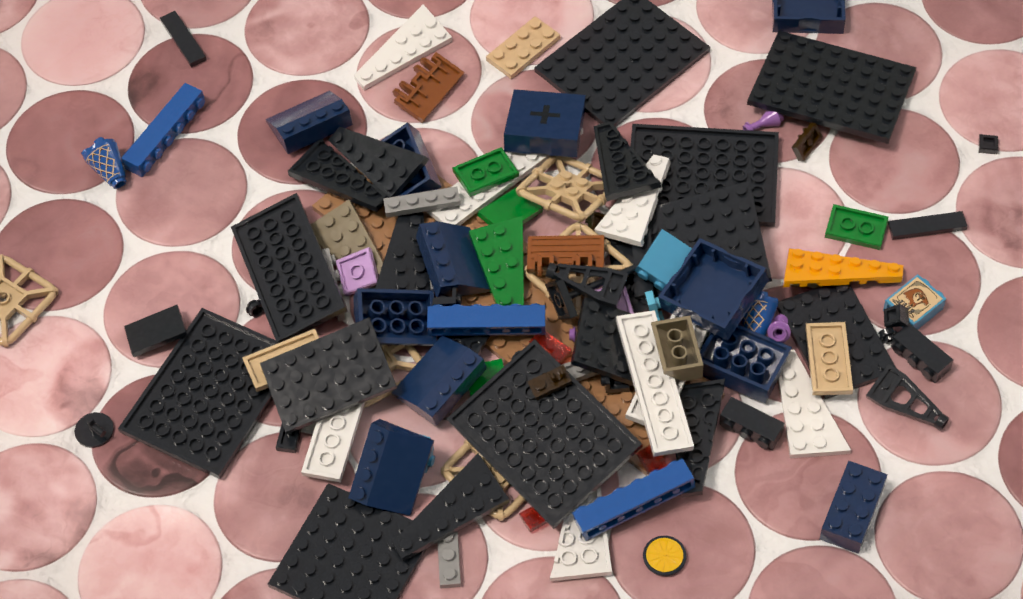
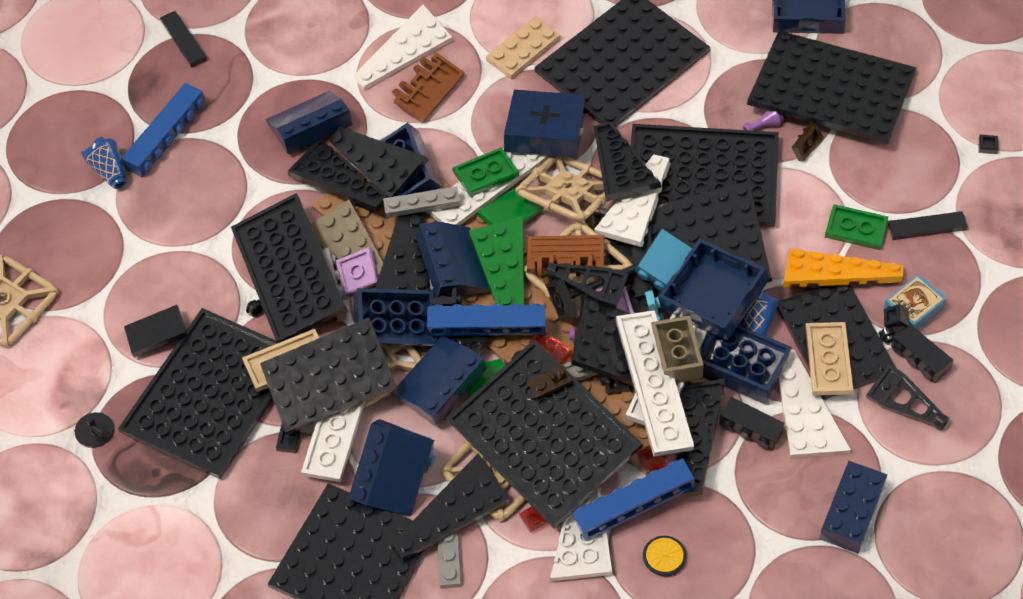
medium lavender piece [767,314,791,343] -> none

